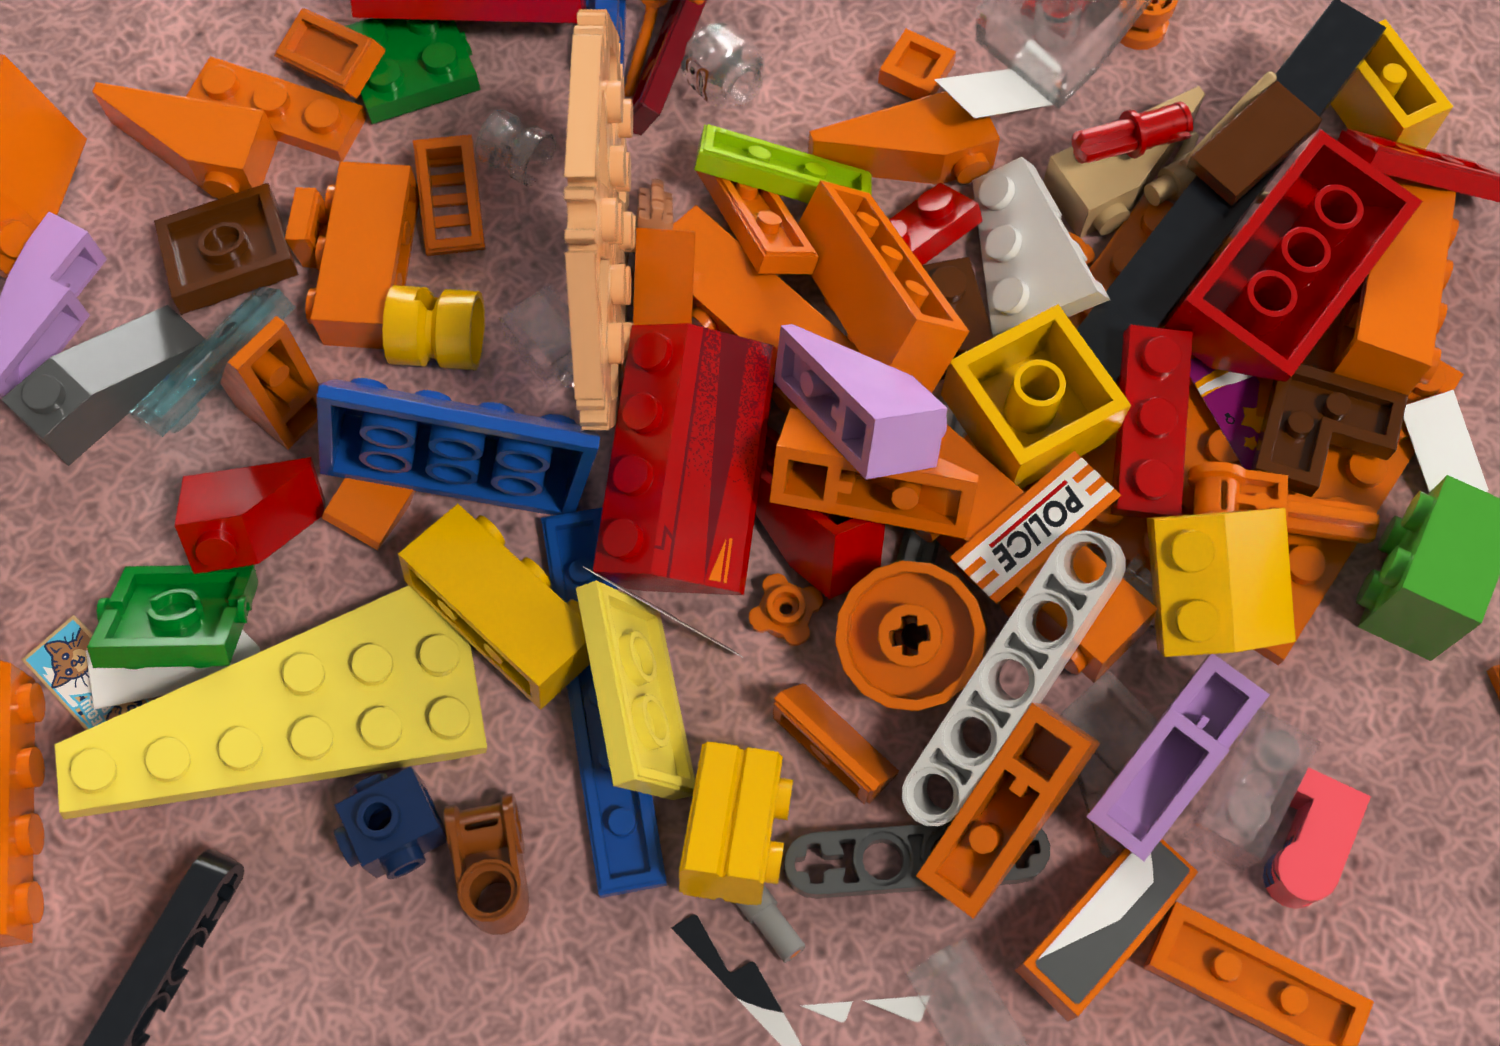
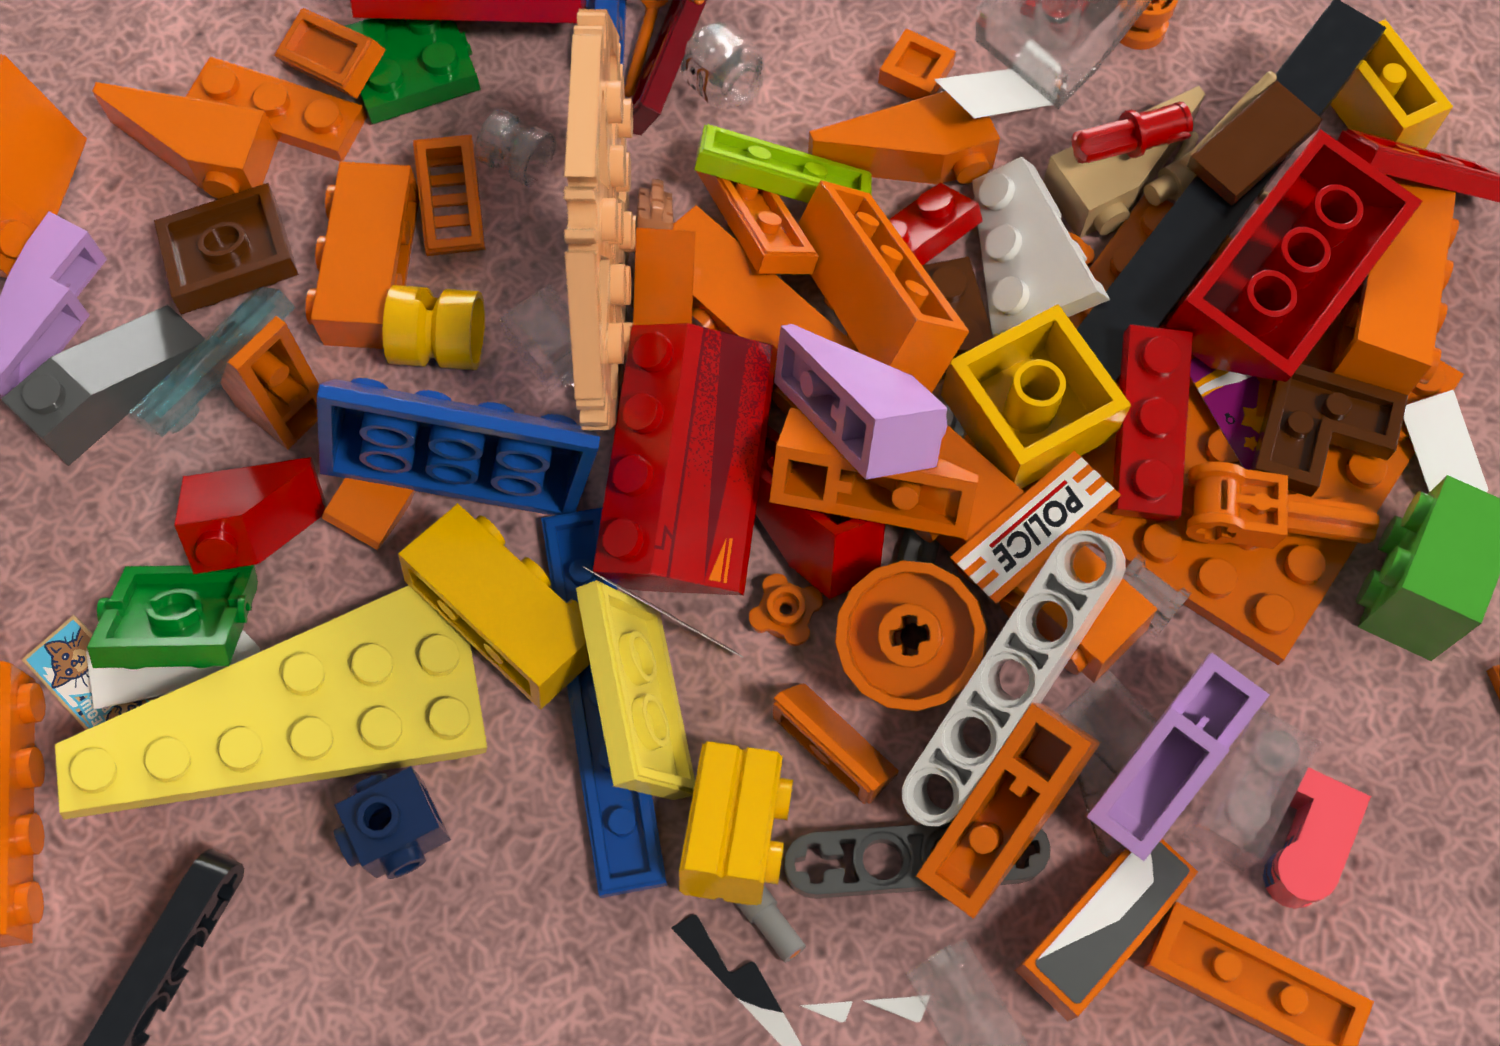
orange tile [285,187,329,268] -> none
dark orange piece [444,793,529,935] -> none
yellow slope [1147,508,1296,657] -> none

